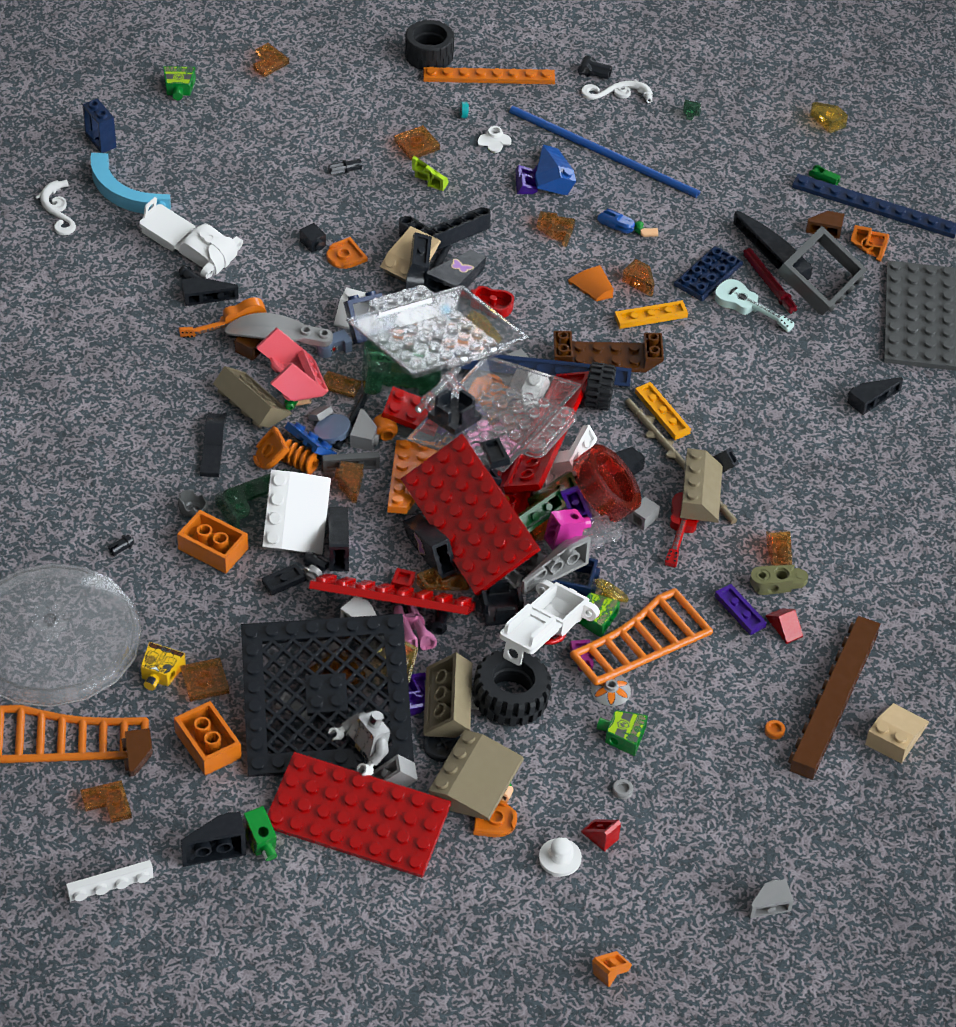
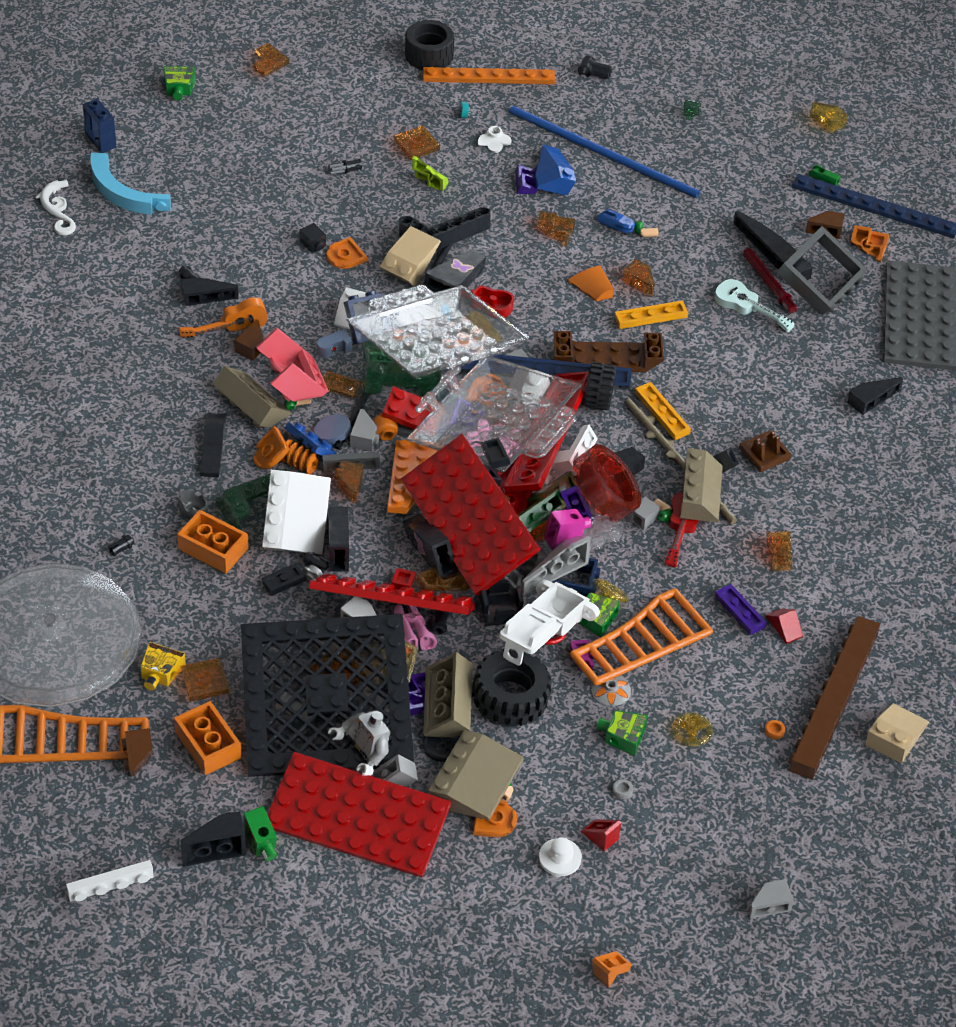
clear orange plate [80,780,132,823] -> none
white piece [139,197,243,279] -> none
light grey plant [225,313,333,347] -> none
light grey tile [307,406,333,421] -> none
black piece [405,232,432,308] -> none
black panel [428,389,482,436] -> none
white plant [581,79,653,103] -> none
dark blue tile [674,246,743,301] -> none
olive piece [750,565,808,595] -> none
none -> arm [654,499,672,522]
none -> clear yellow piece [672,713,713,746]
none -> reddish brown plate [739,430,792,473]

